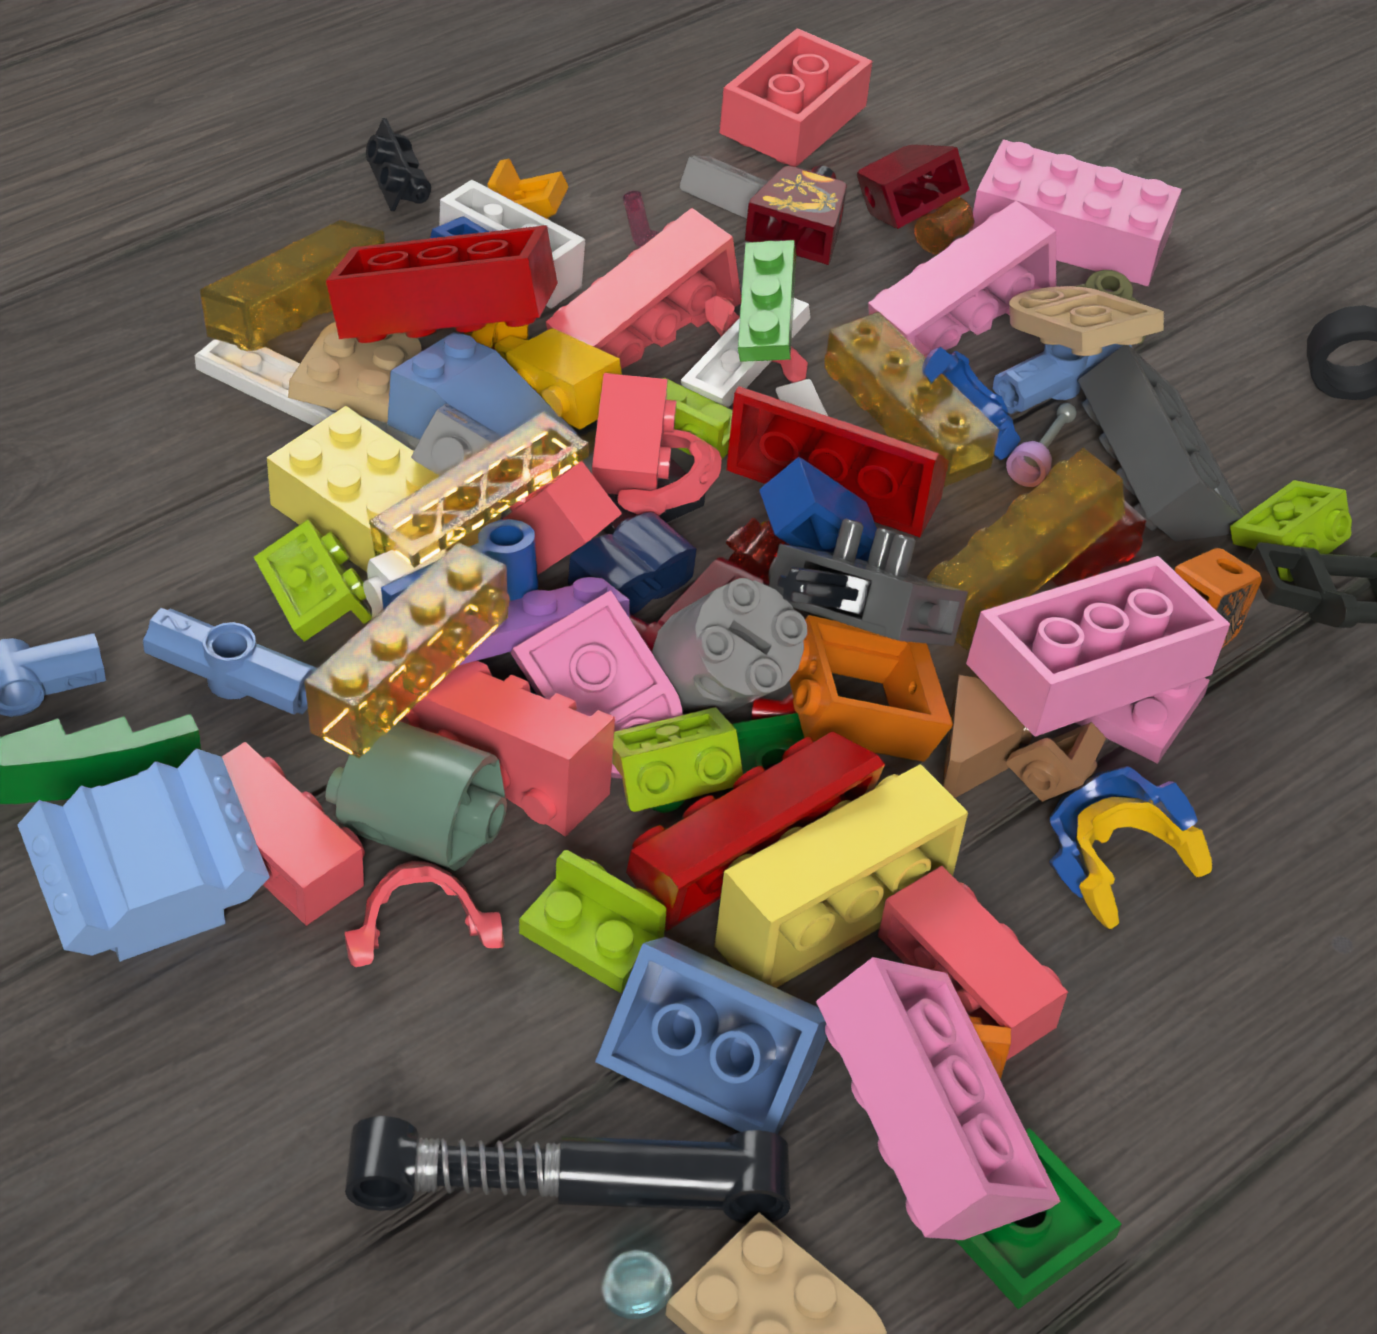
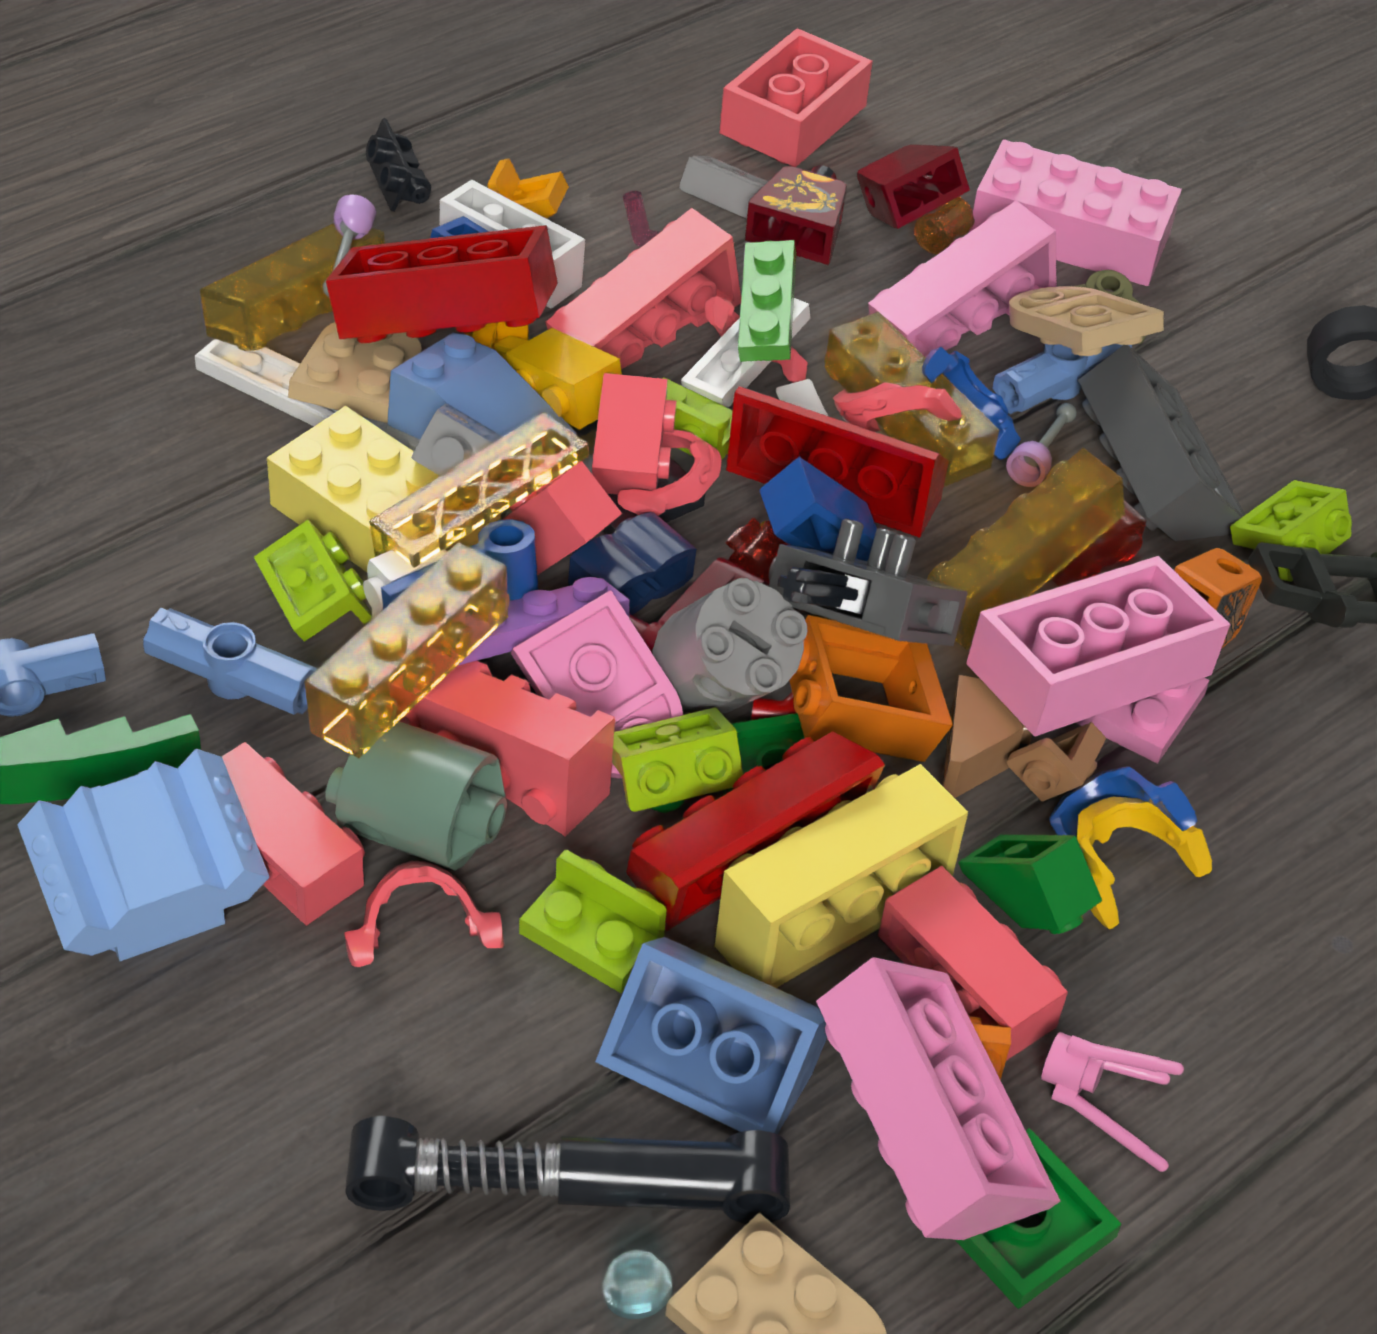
none -> lavender hinge [323,195,376,297]
none -> coral helmet [833,382,962,432]
none -> green slope [958,835,1102,934]
none -> bright pink plant [1041,1032,1184,1172]

